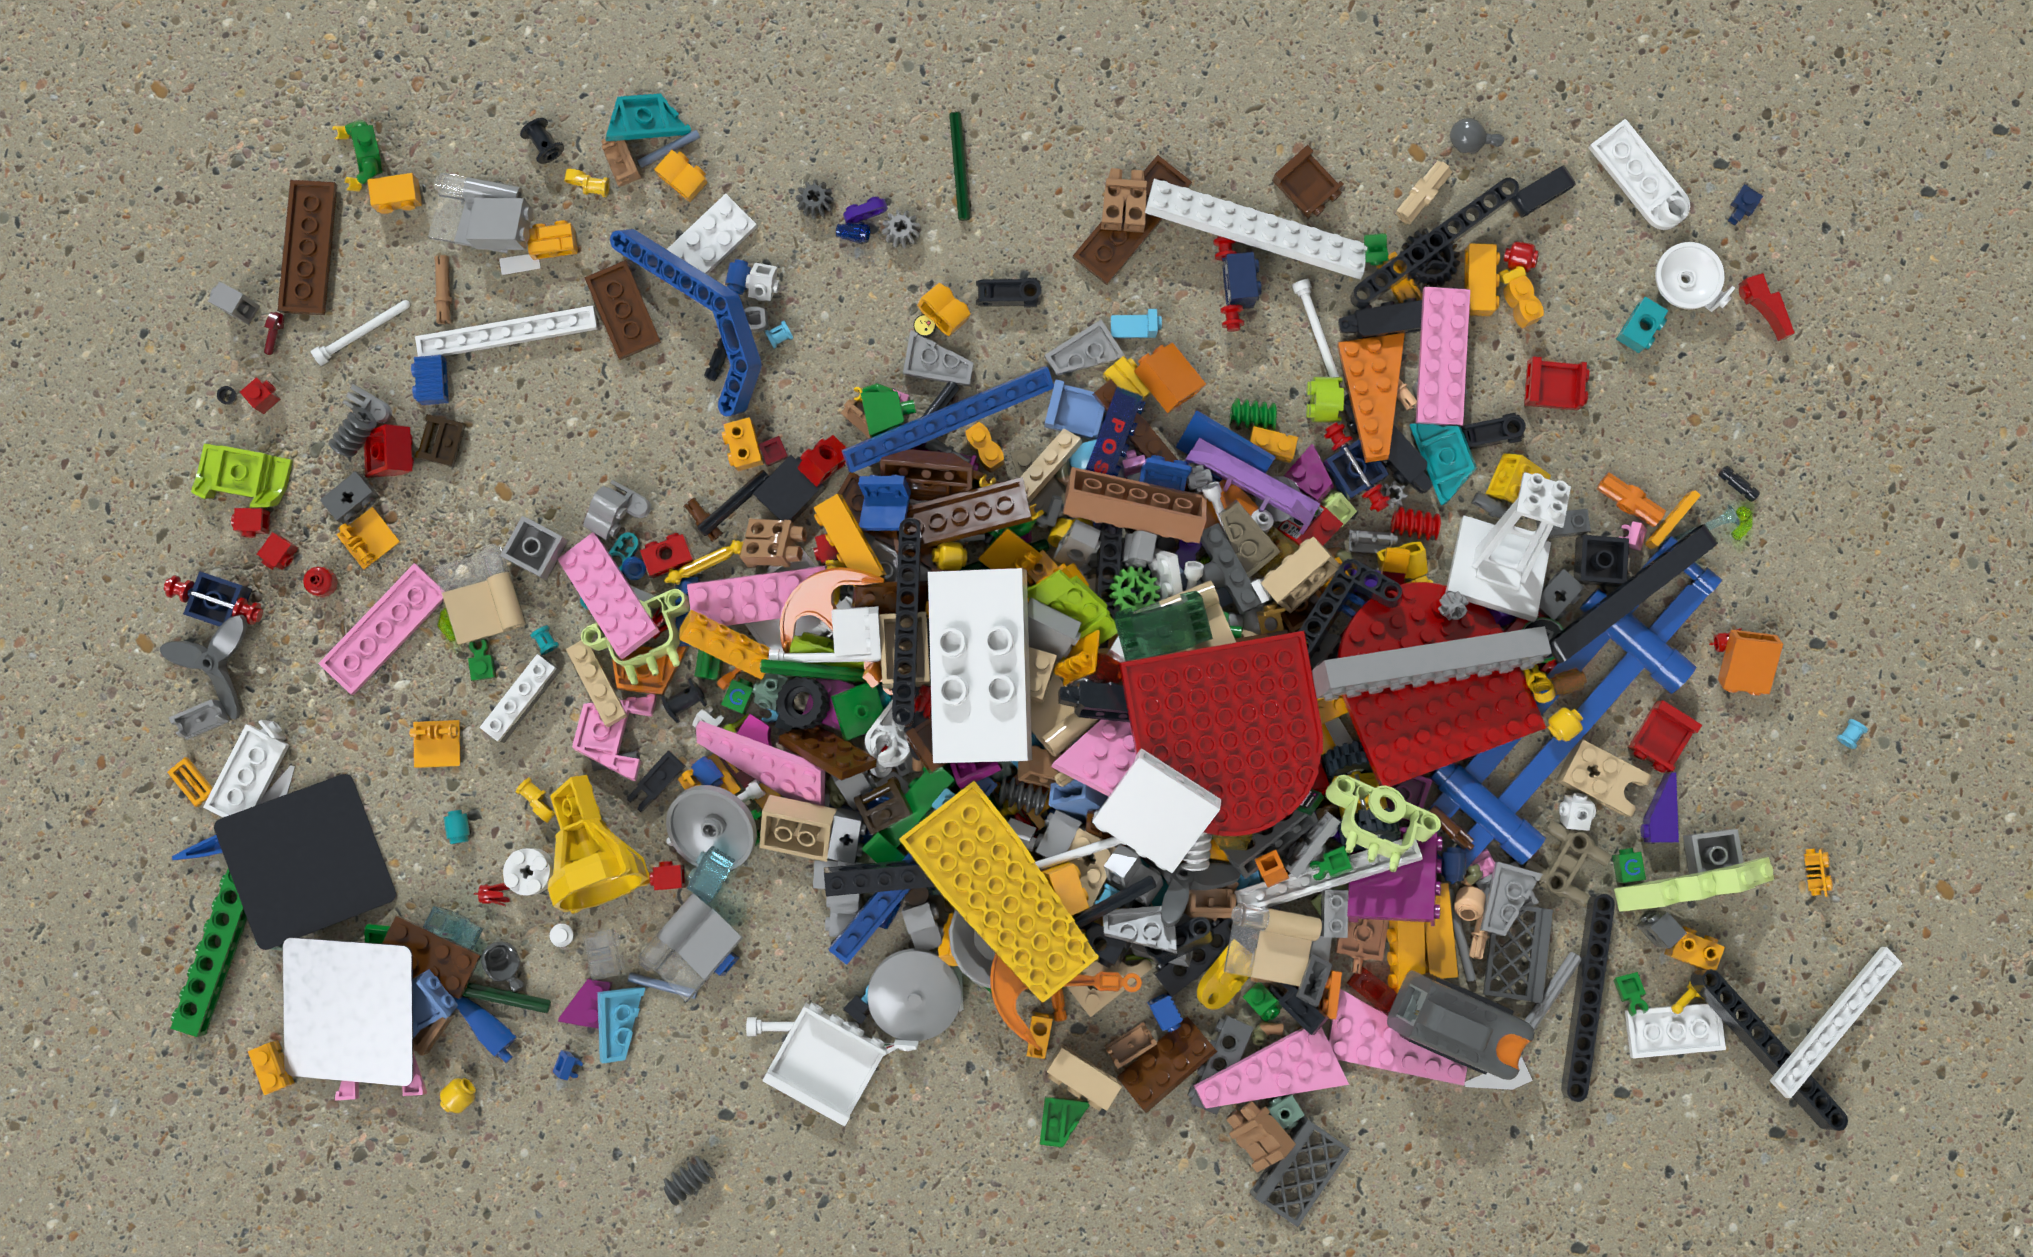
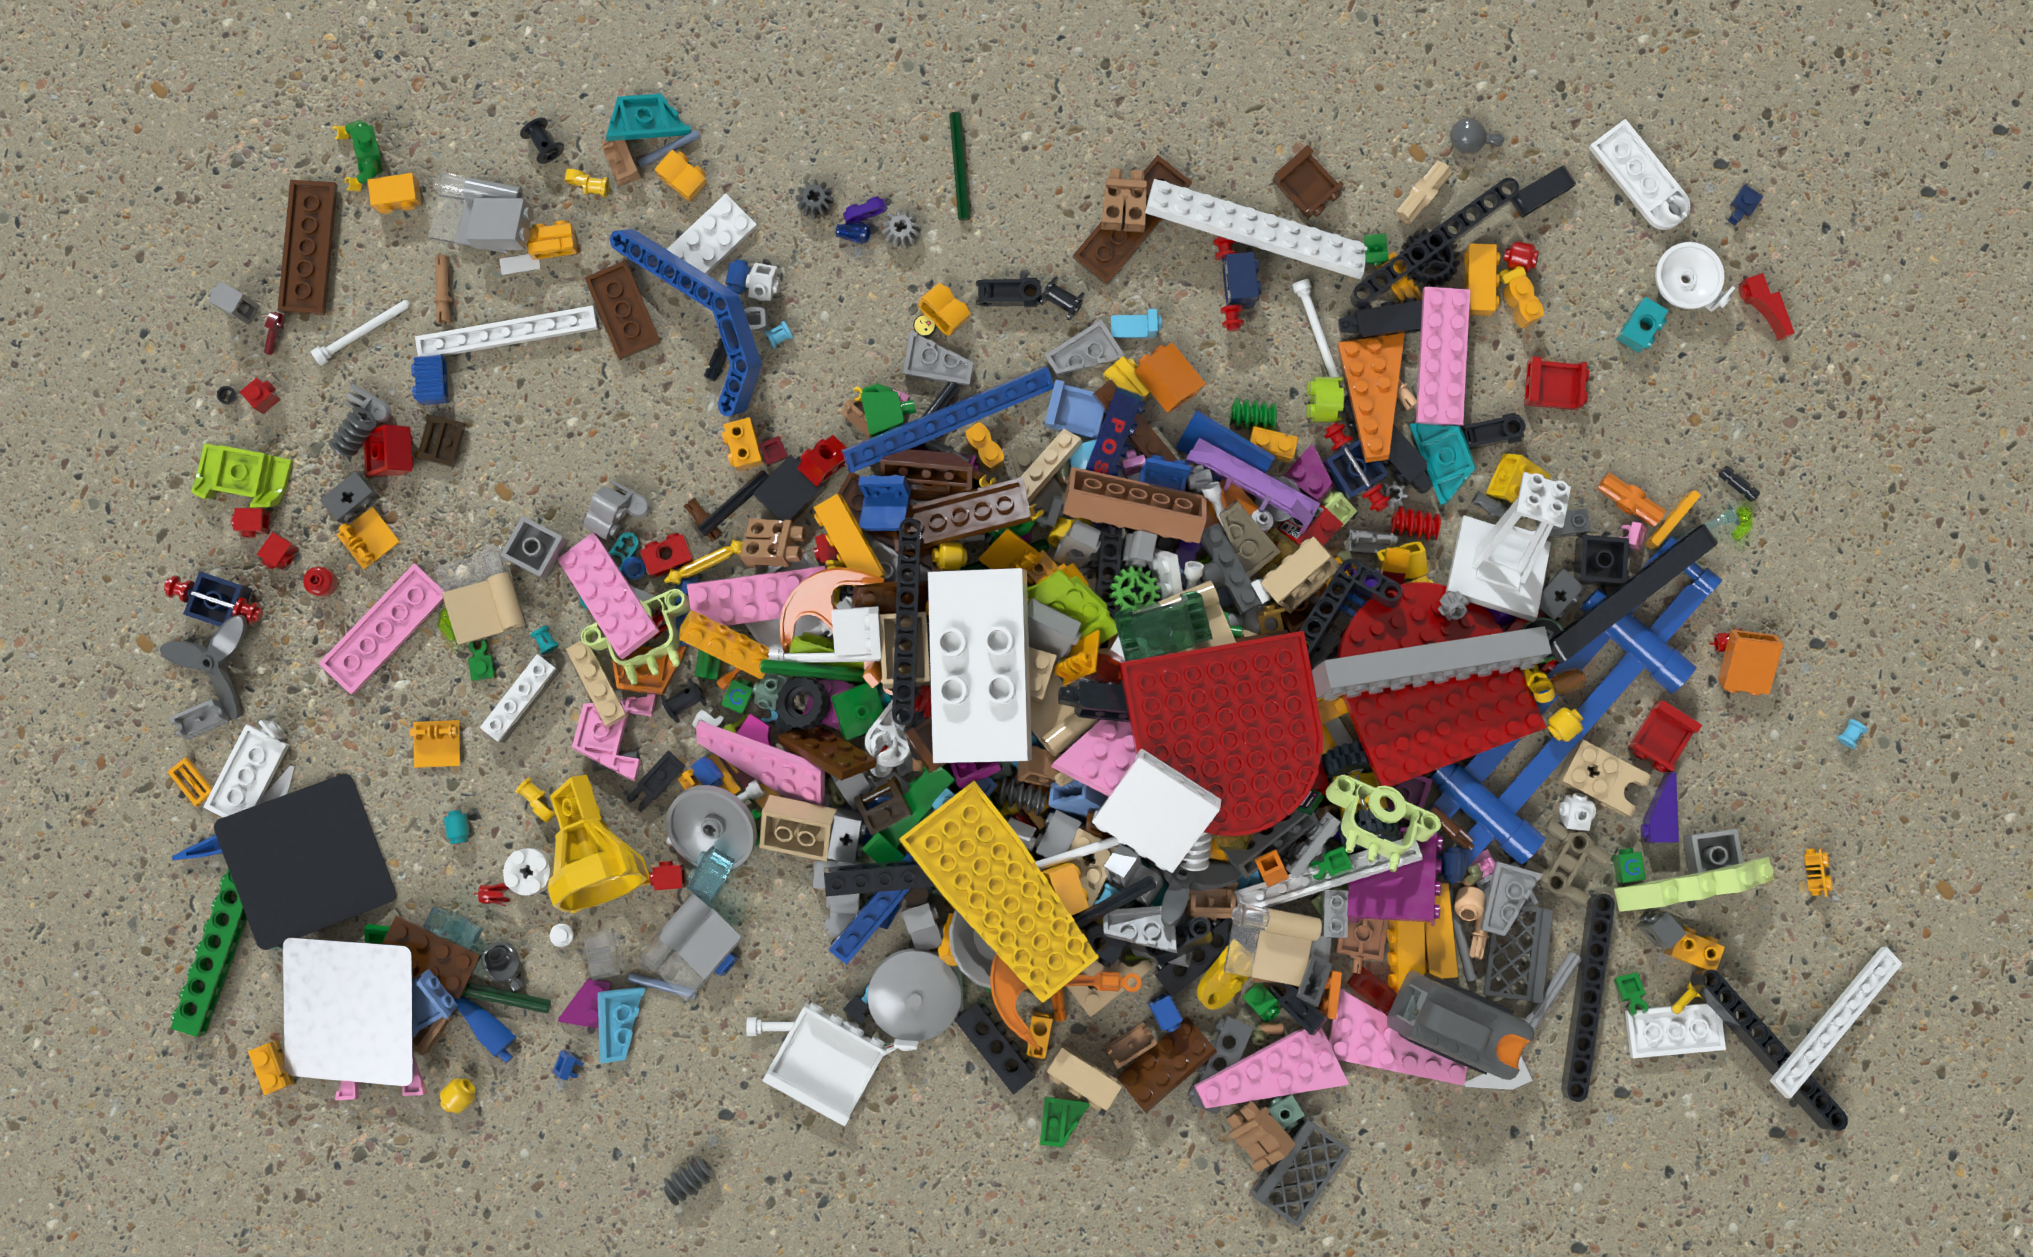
none -> black brick [955,1001,1036,1095]
none -> black hose [1040,277,1085,321]

